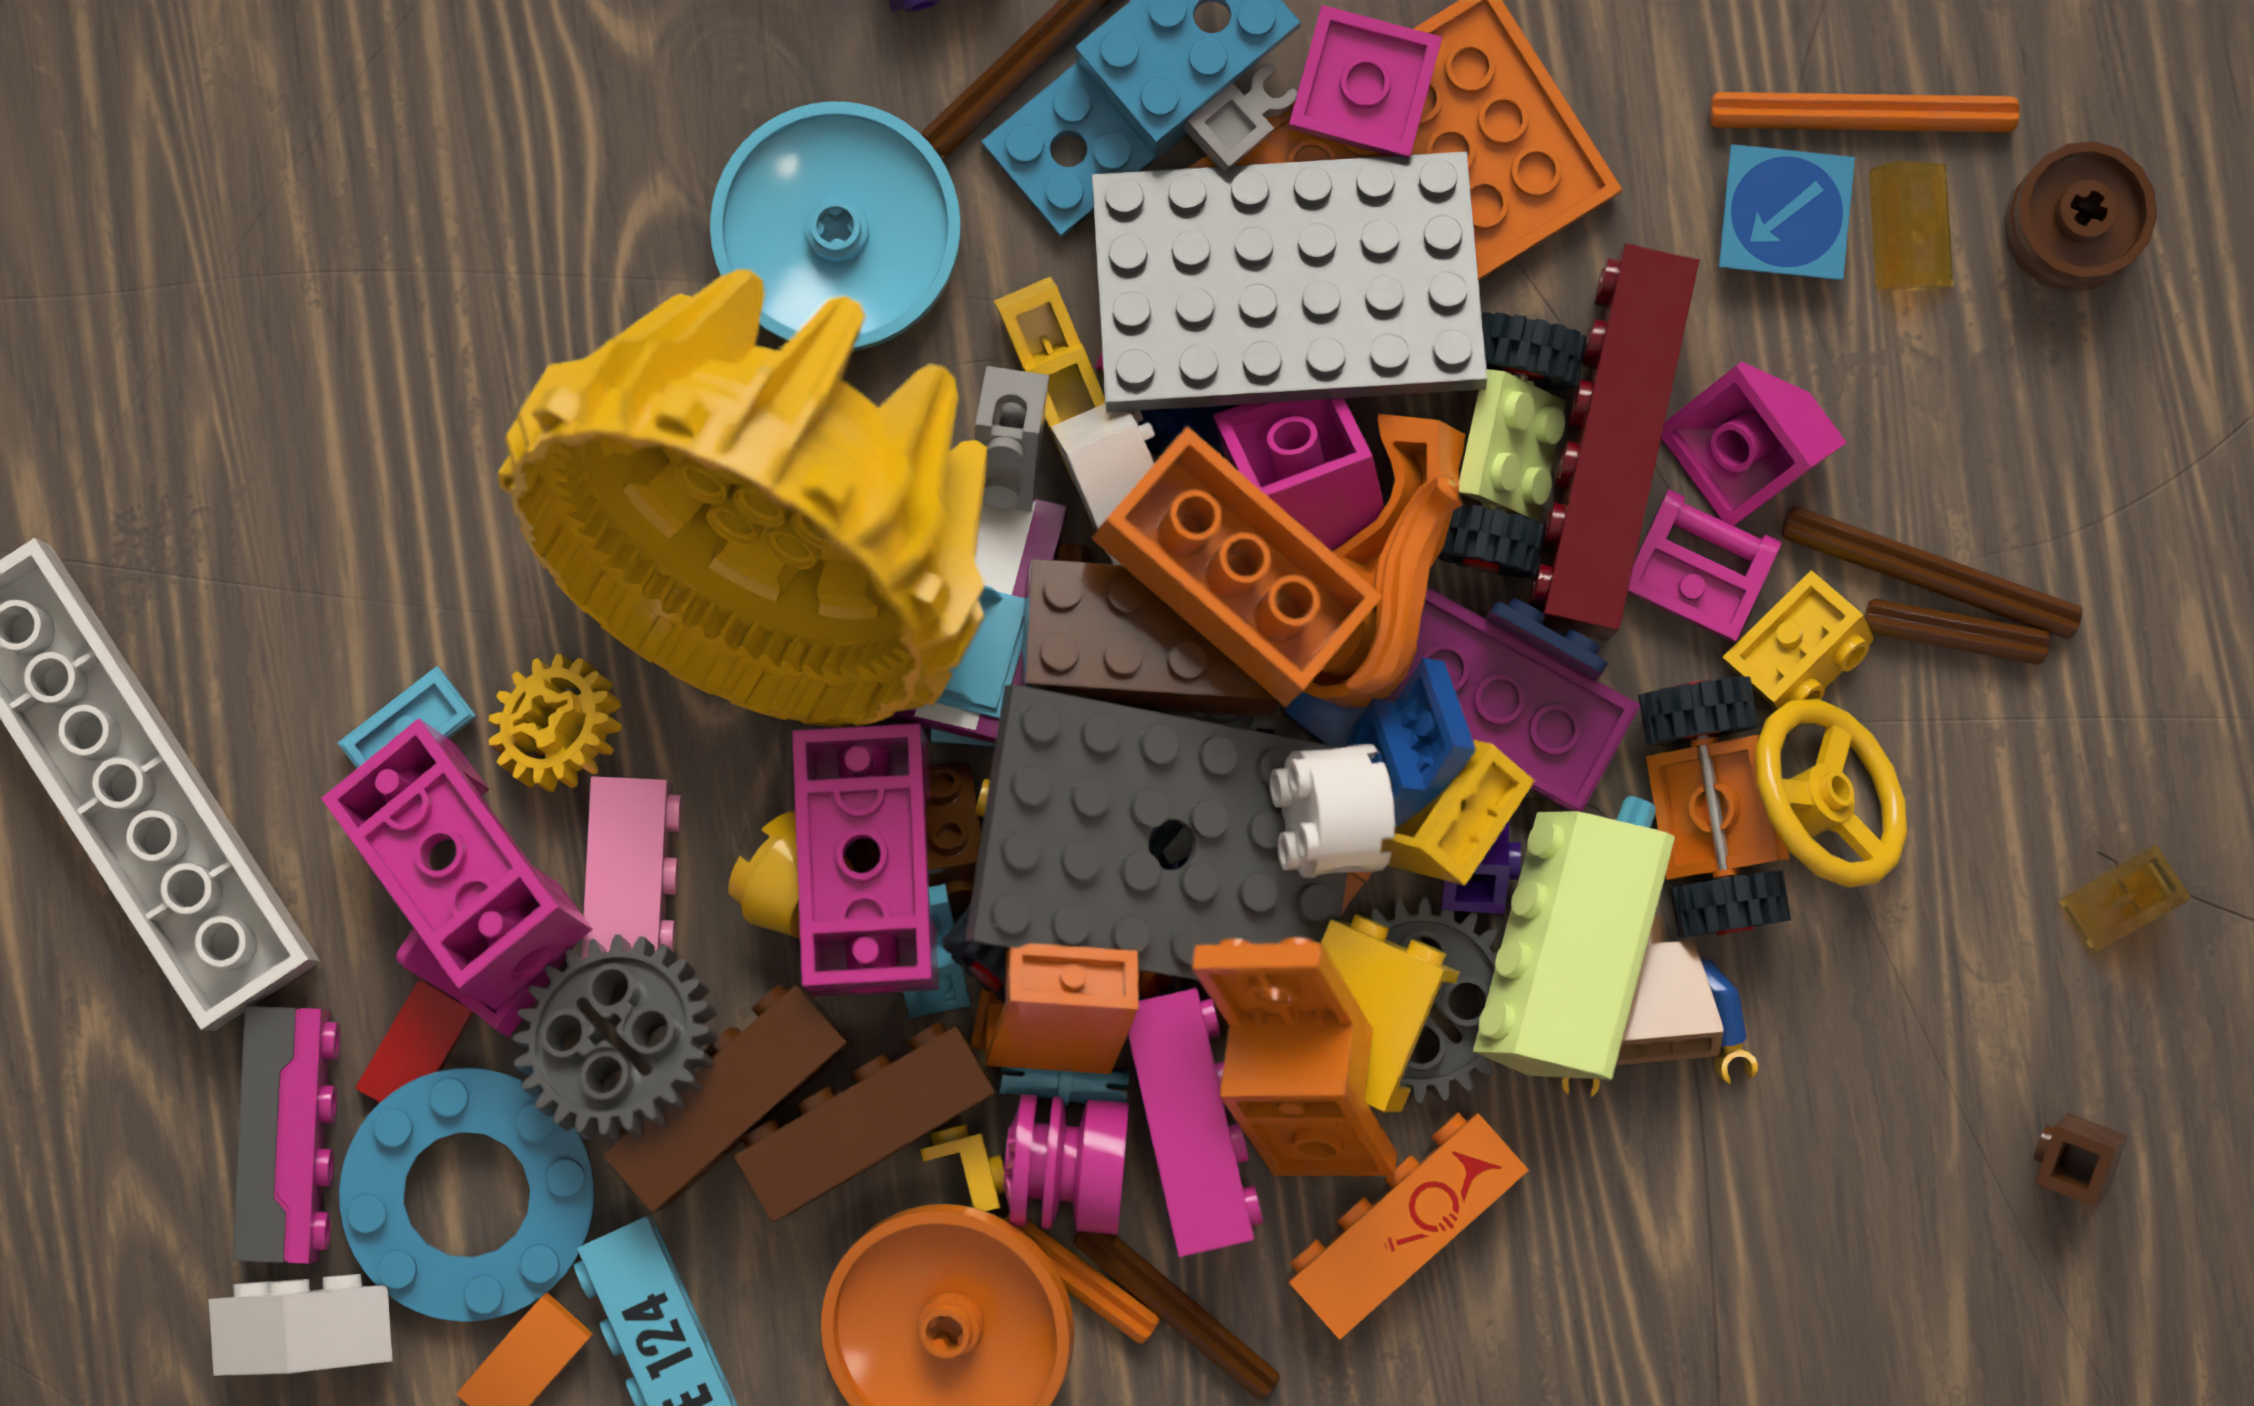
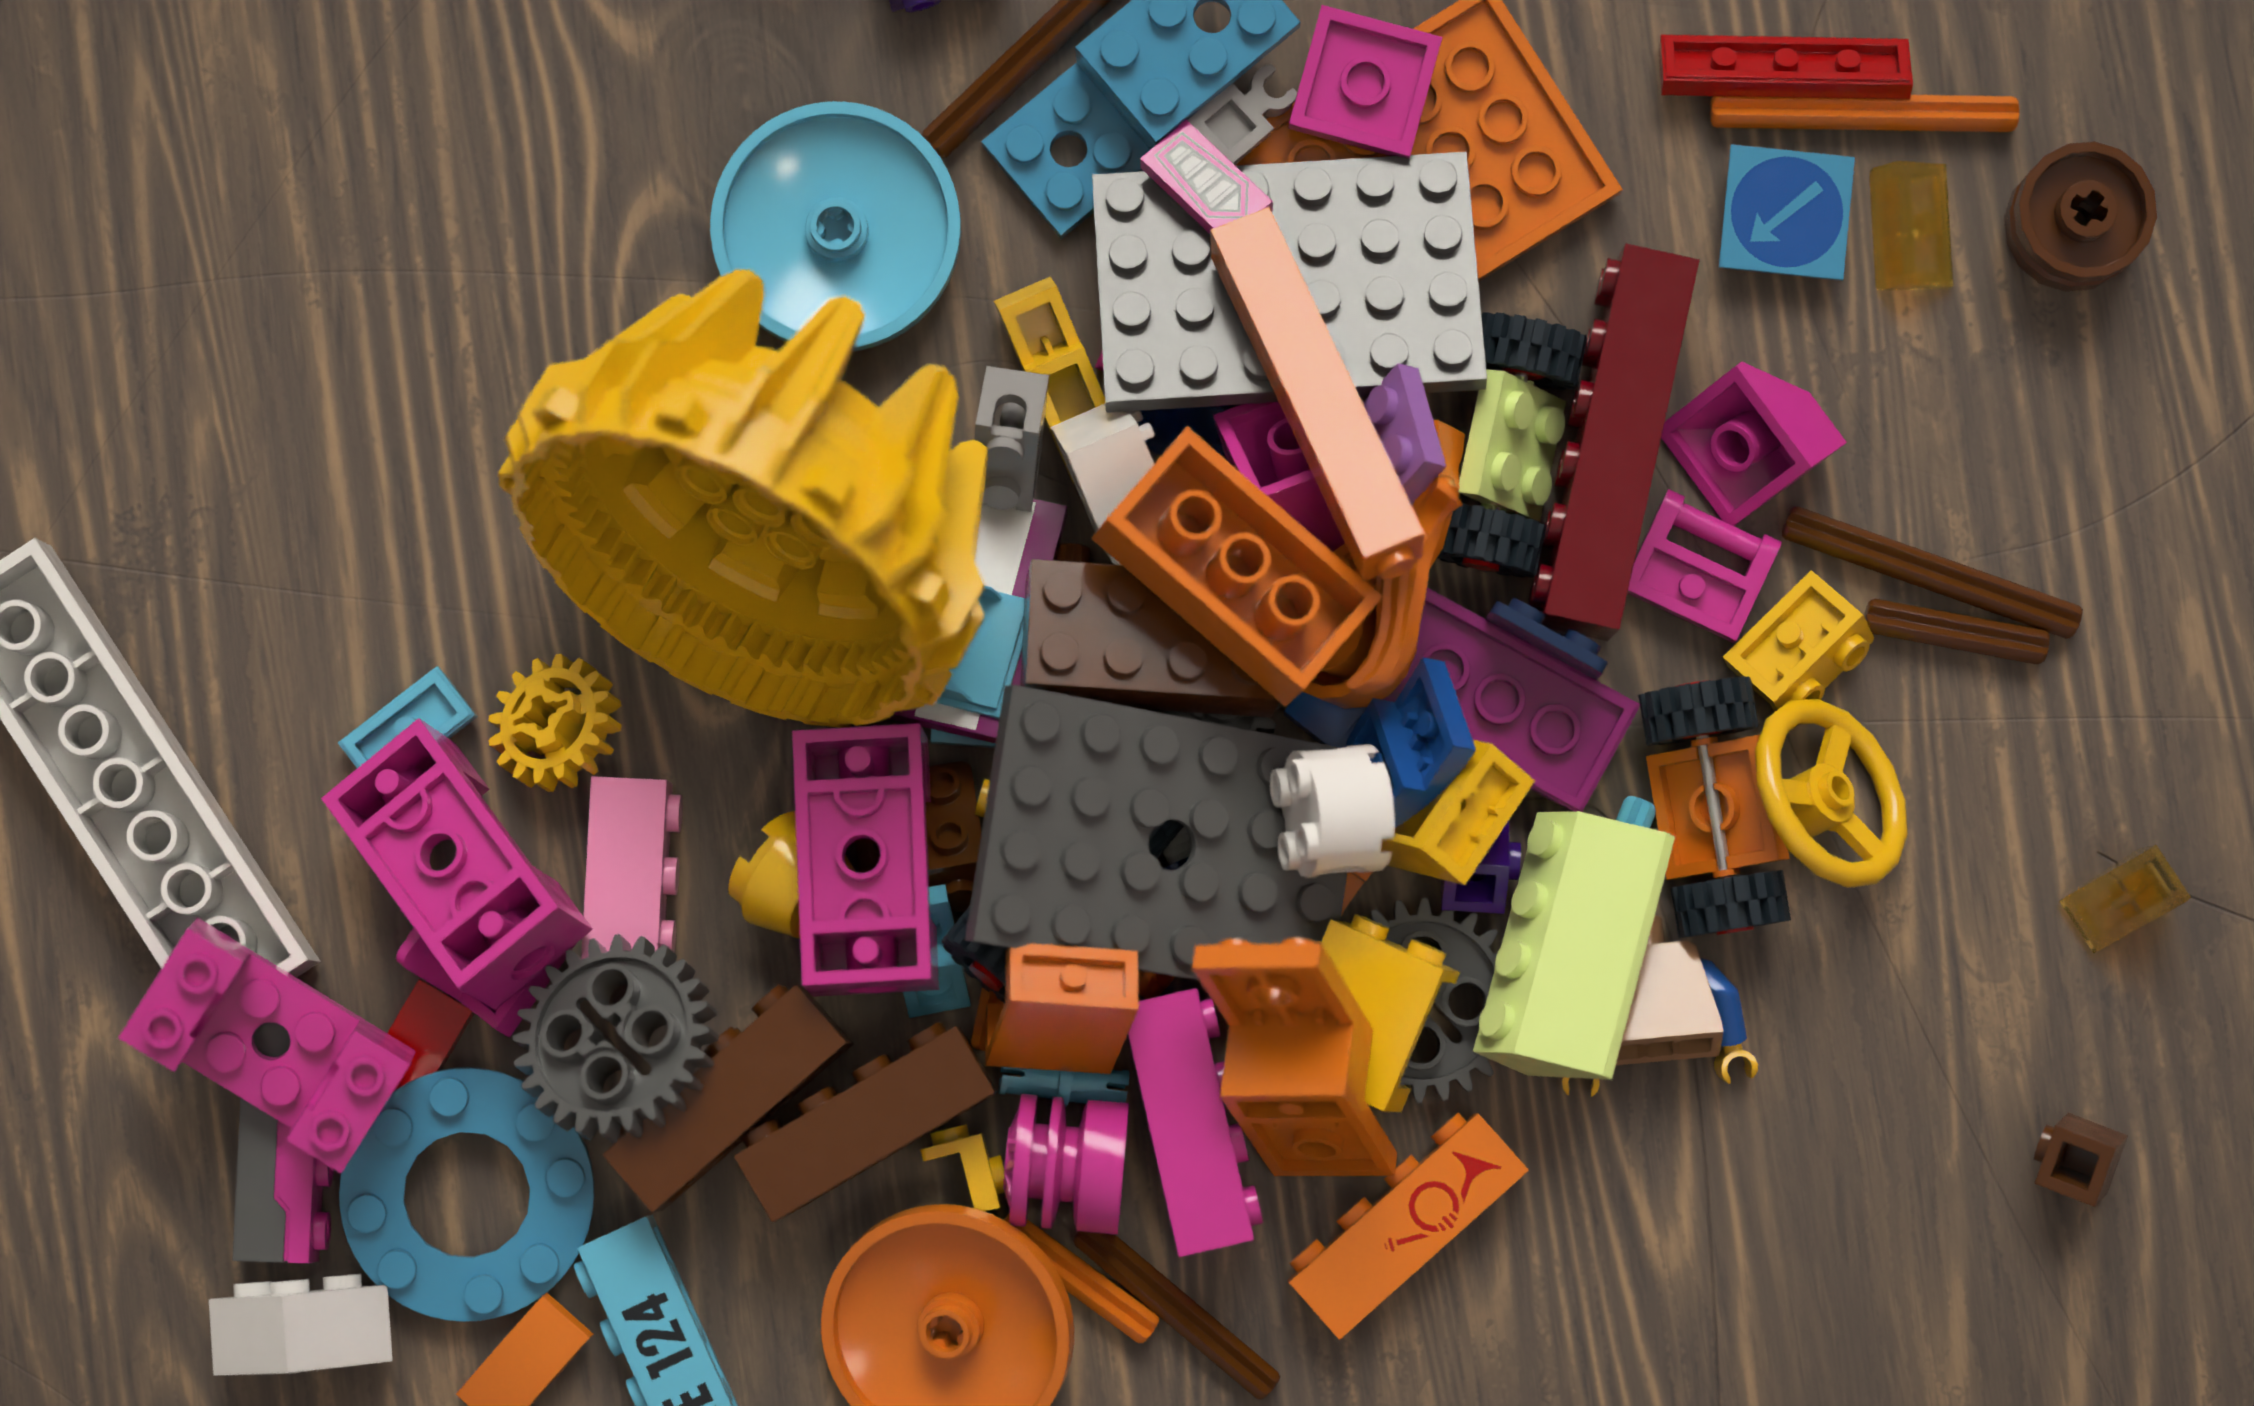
none -> dark pink plate [118,917,416,1174]
none -> tile [1140,120,1273,234]
none -> brick [1210,207,1424,581]
none -> medium lavender plate [1363,363,1446,505]
none -> red tile [1659,35,1913,100]

